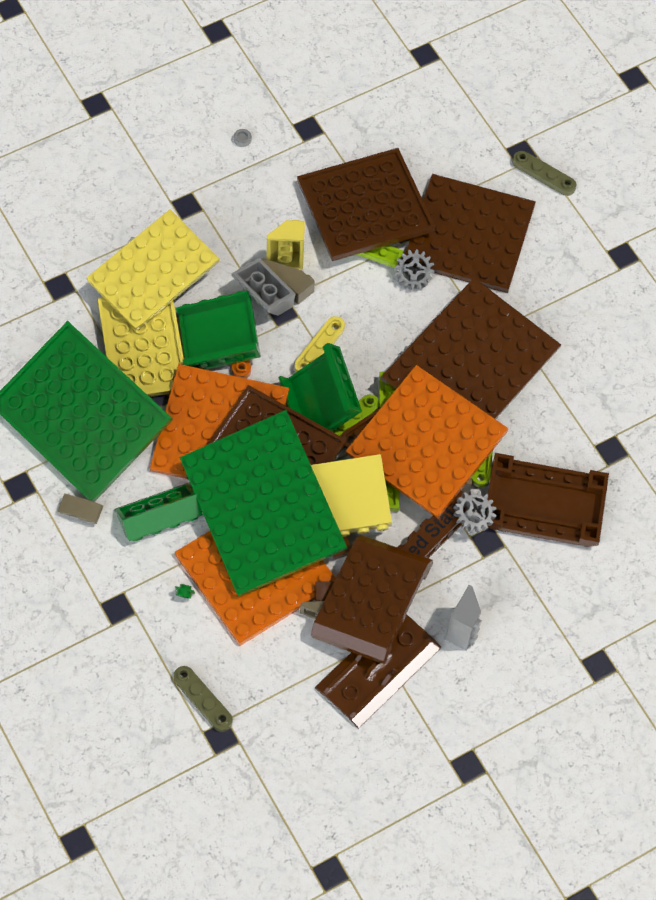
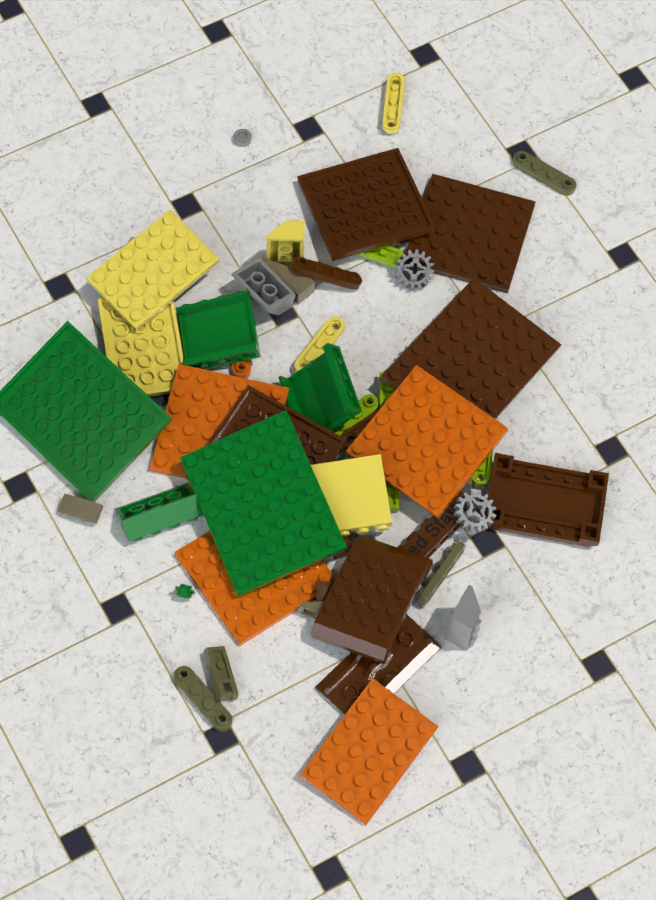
none -> olive plate [204,646,238,701]
none -> reddish brown plate [290,257,362,290]
none -> orange plate [300,678,439,825]
none -> light yellow plate [382,73,405,134]
none -> olive plate [416,541,466,607]

